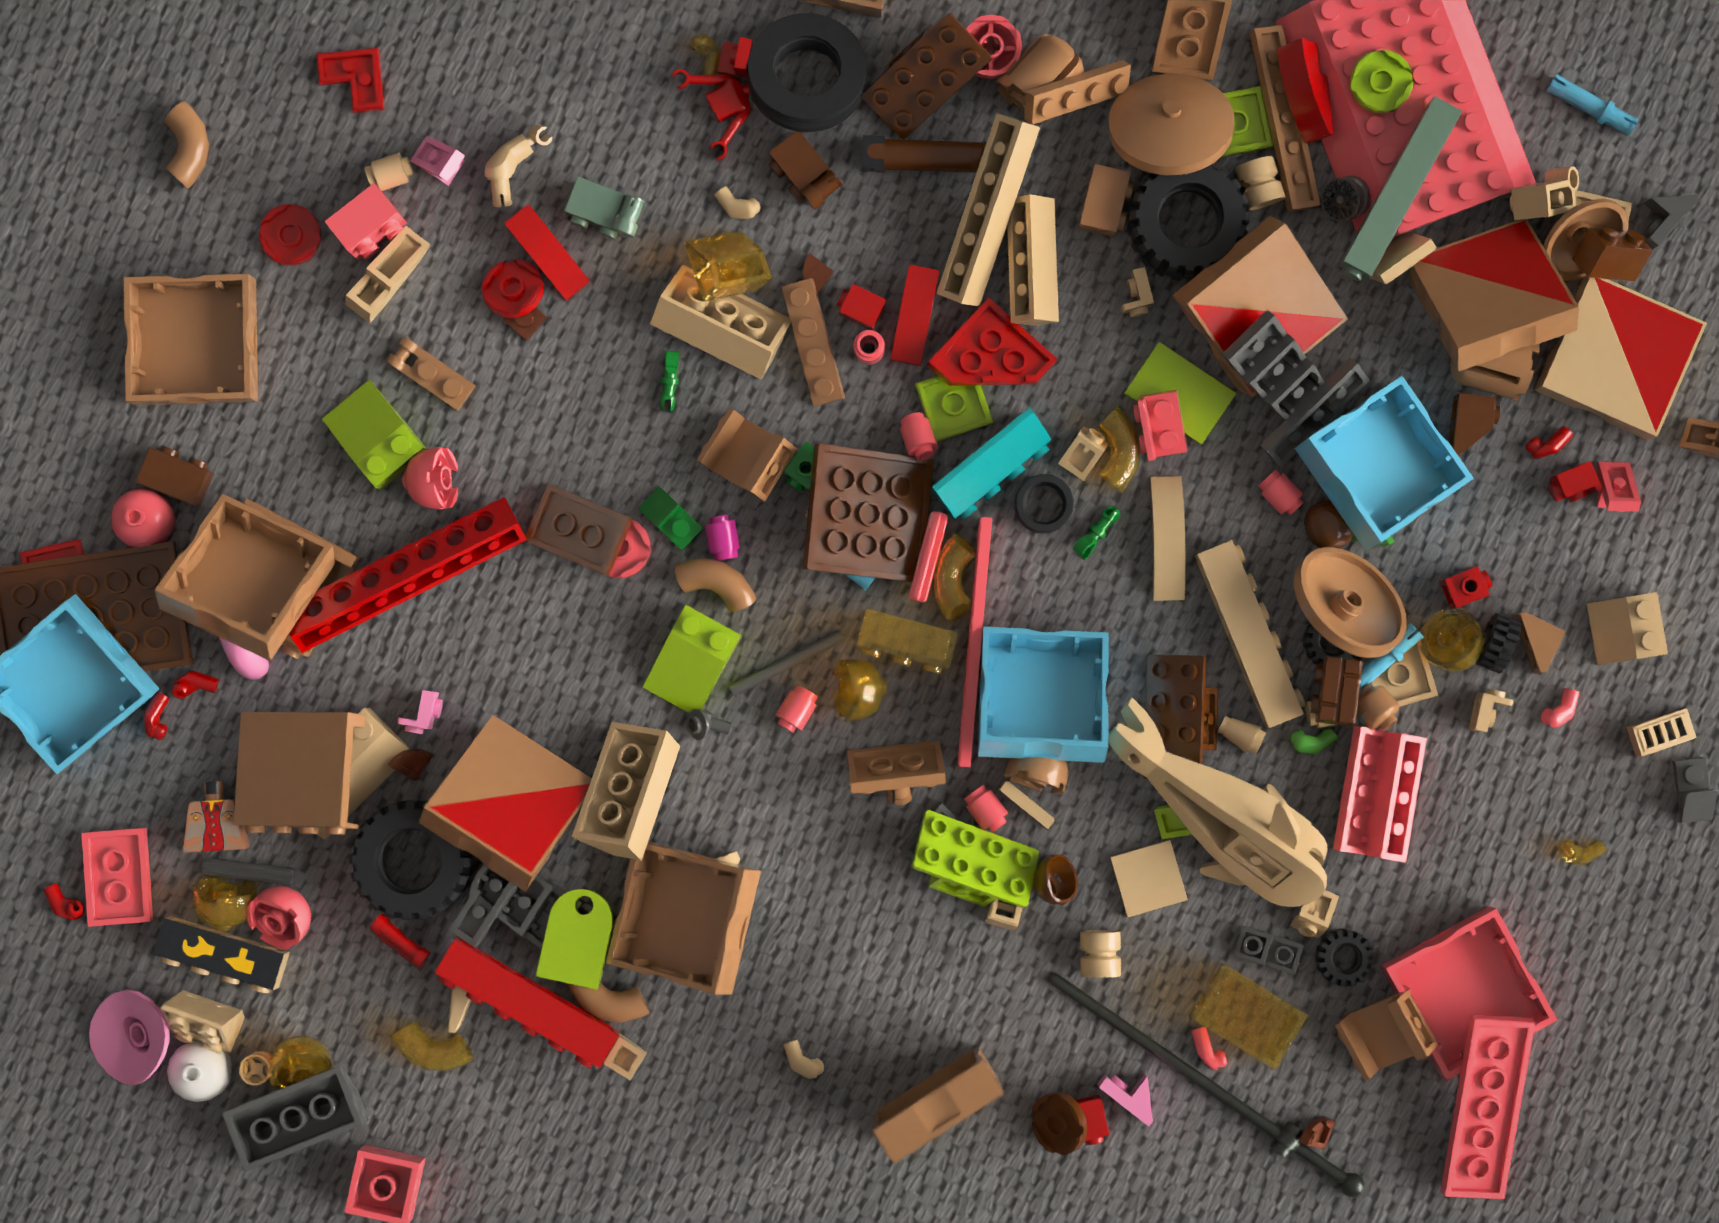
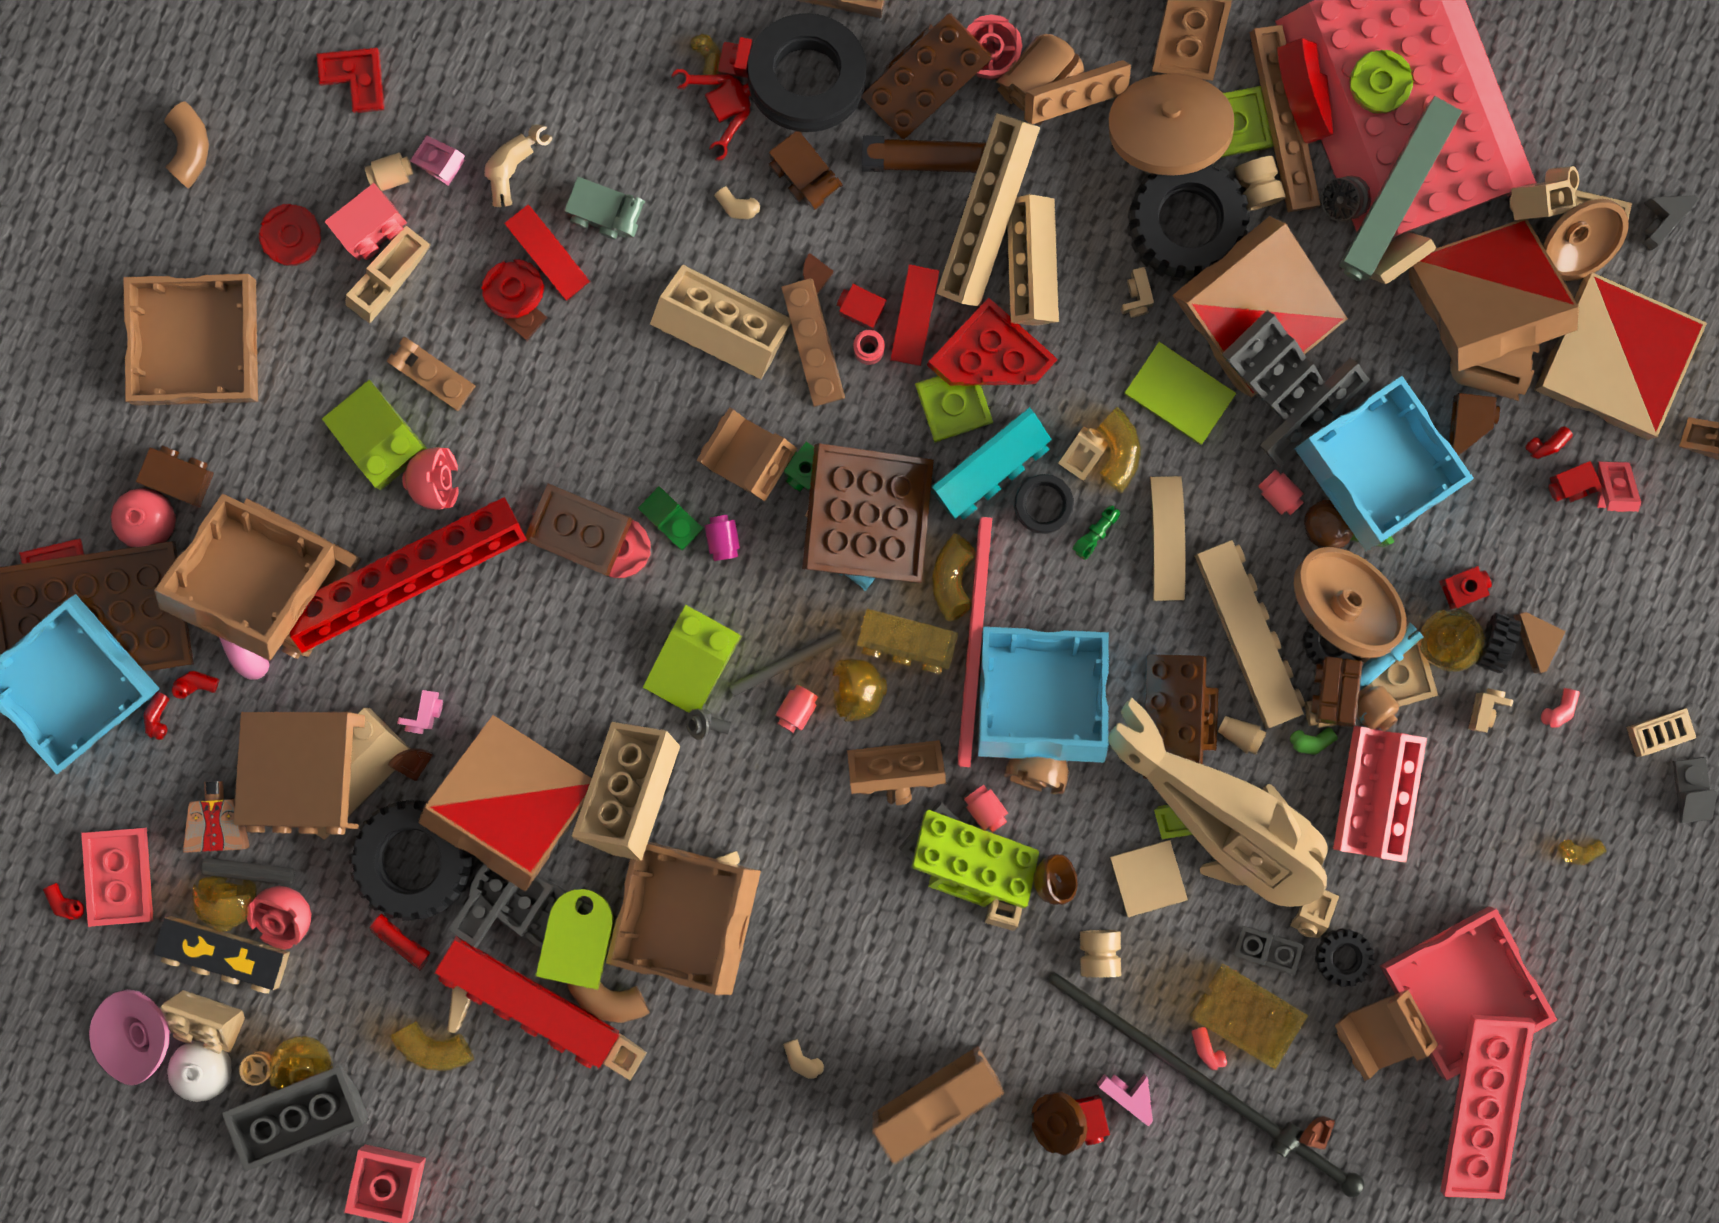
green piece [660,351,679,412] -> none
medium nougat cylinder [675,558,757,612] -> none
clear yellow slope [684,231,772,302] -> none
coral brick [900,412,938,461] -> none
coral axle [909,511,948,602] -> none
tan tile [998,781,1054,829] -> none
medium nougat brick [1078,164,1134,237] -> none
coral bracket [1134,389,1188,461] -> none
medium azure pin [1546,74,1638,137] -> none
reddish brown brick [1572,227,1653,281] -> none
tan slope [1586,592,1668,665] -> none

